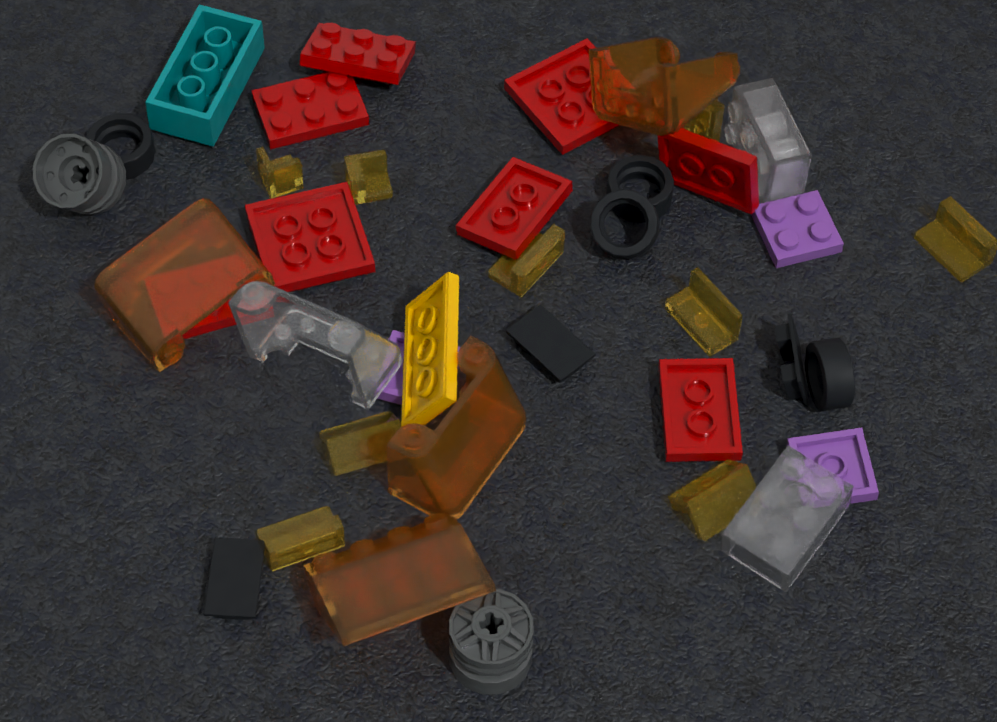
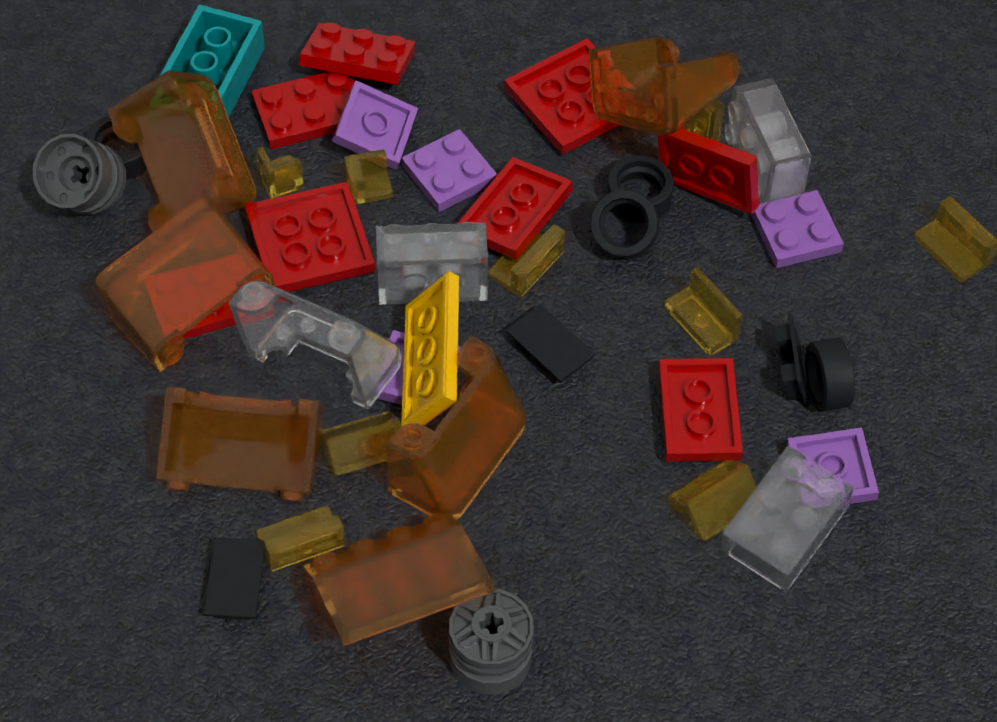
none -> clear orange windscreen [108,71,256,239]
none -> clear orange windscreen [156,387,325,501]
none -> medium lavender plate [332,80,418,169]
none -> clear brick [376,222,488,305]
none -> medium lavender plate [401,129,497,213]

